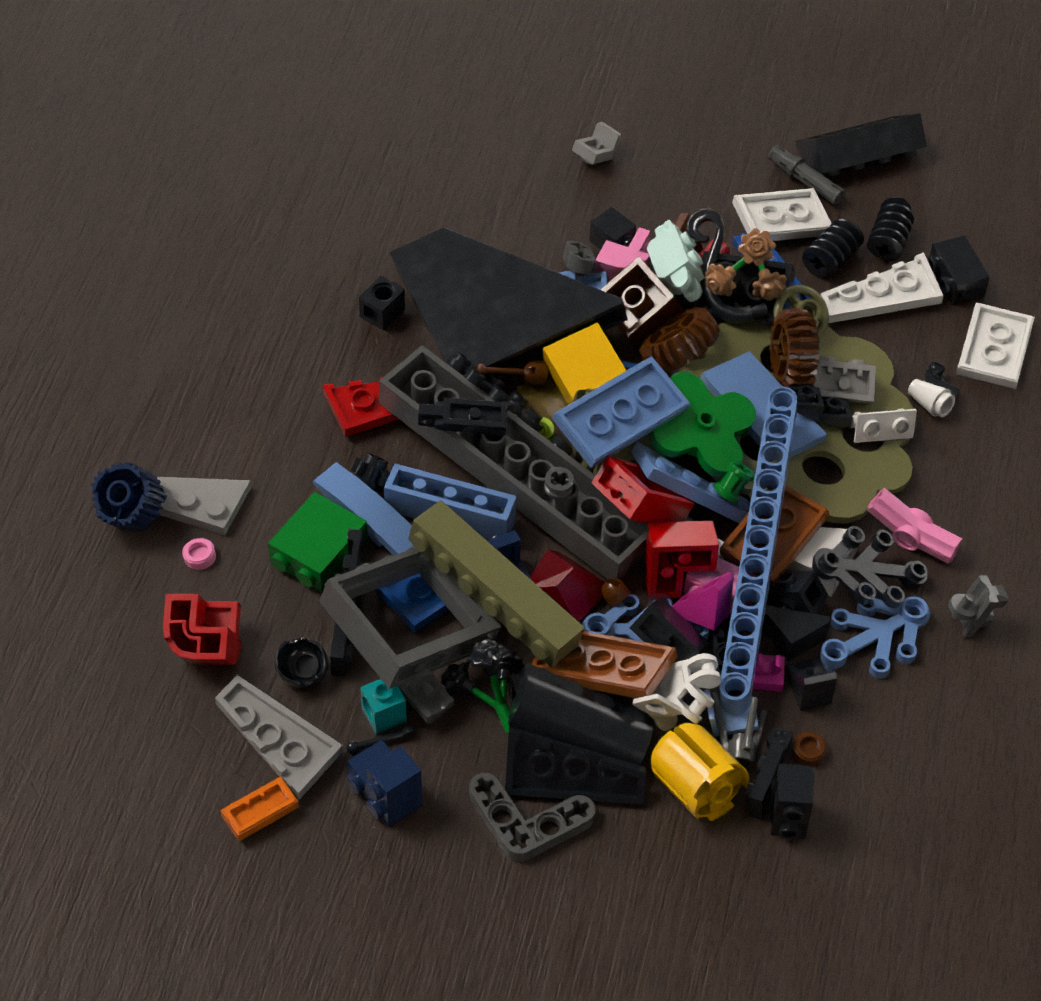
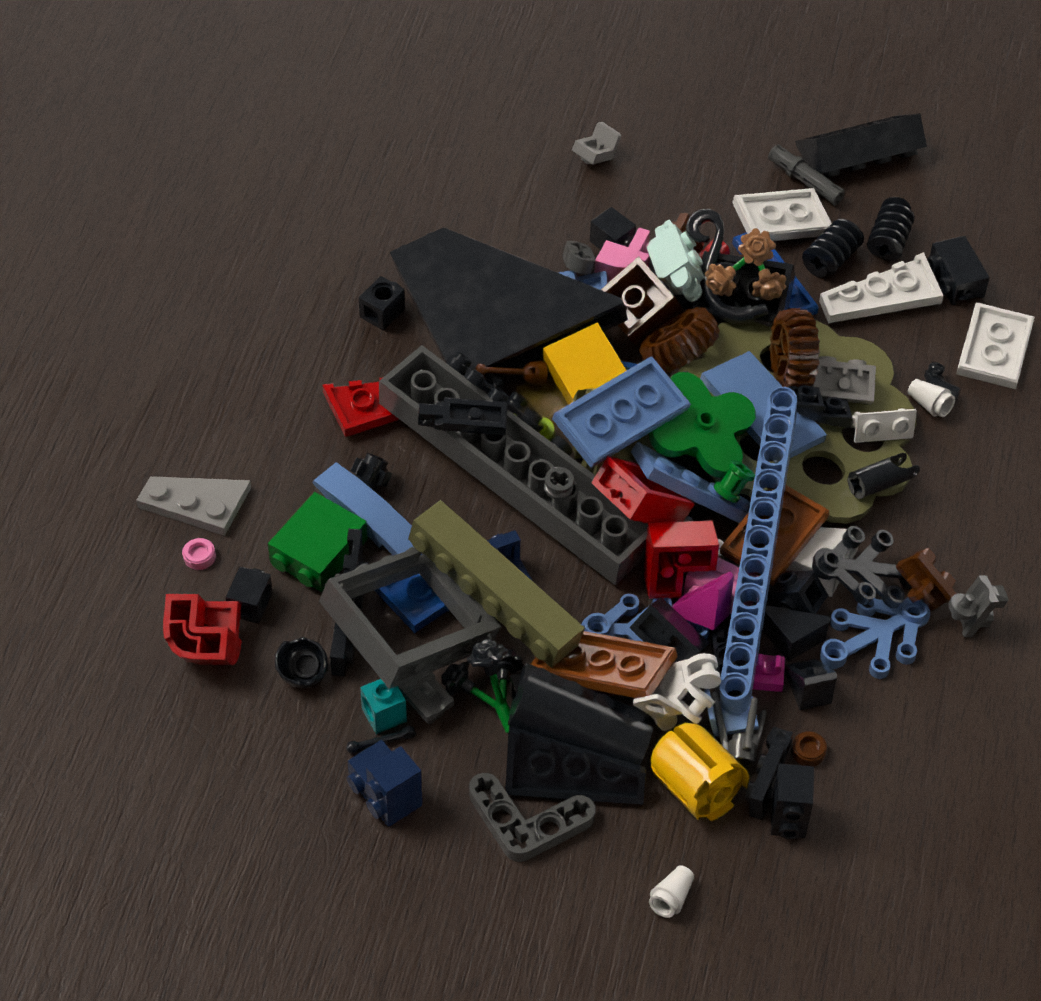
dark blue brick [91,462,167,531] -> none
light grey wing [215,675,343,800] -> none
orange plate [220,776,299,842] -> none
medium blue brick [384,464,517,539] -> none
dark red slope [530,550,606,623] -> none
reddish brown hinge [601,578,630,607] -> none
olive piece [774,285,829,339] -> none
bright pink piece [867,488,963,564] -> none
none -> black brick [225,566,273,624]
none -> white cone [649,866,694,918]
none -> black piece [847,453,920,499]
none -> reddish brown hips [896,548,957,611]

